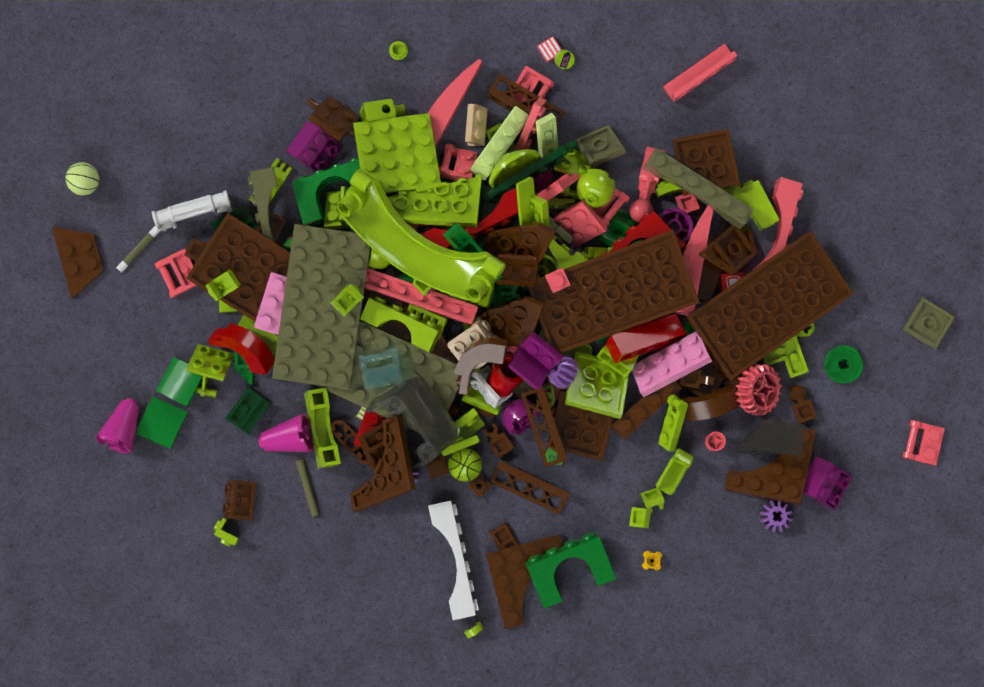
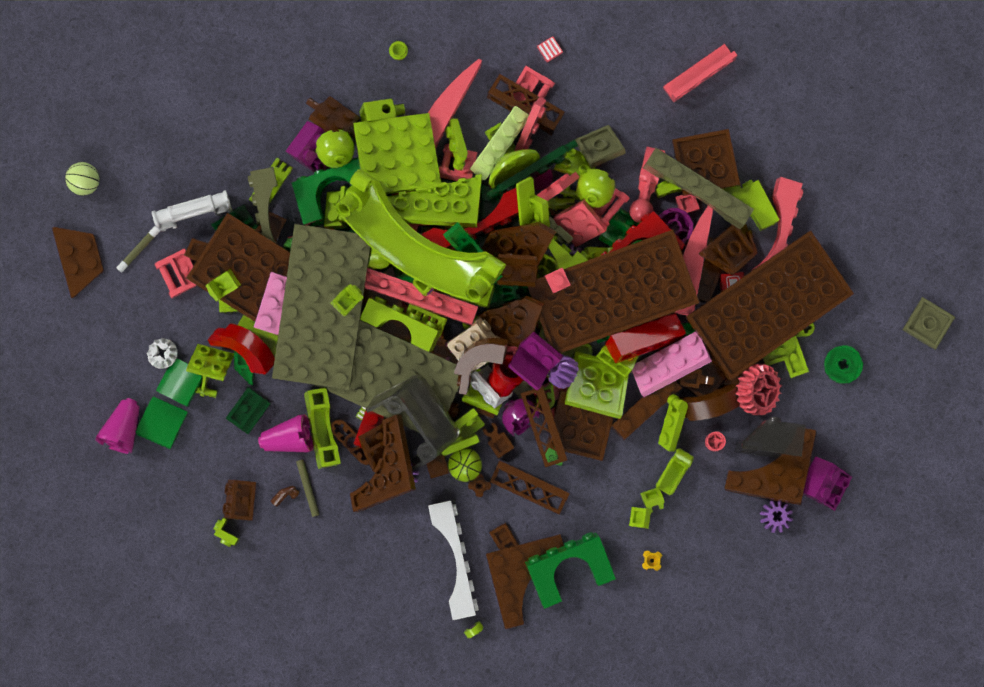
clear light blue plate [358,347,404,390] -> none
tan bracket [465,104,488,147] -> none
yellowish green plate [536,113,559,158] -> none
lime tile [555,49,575,69] -> none
reddish brown plate [788,385,817,424] -> none
coral plate [902,420,945,466] -> none
none -> white gear [147,338,177,369]
none -> reddish brown arm [271,485,300,507]
none -> lime cylinder [315,129,355,168]
none -> lime plate [445,119,468,170]

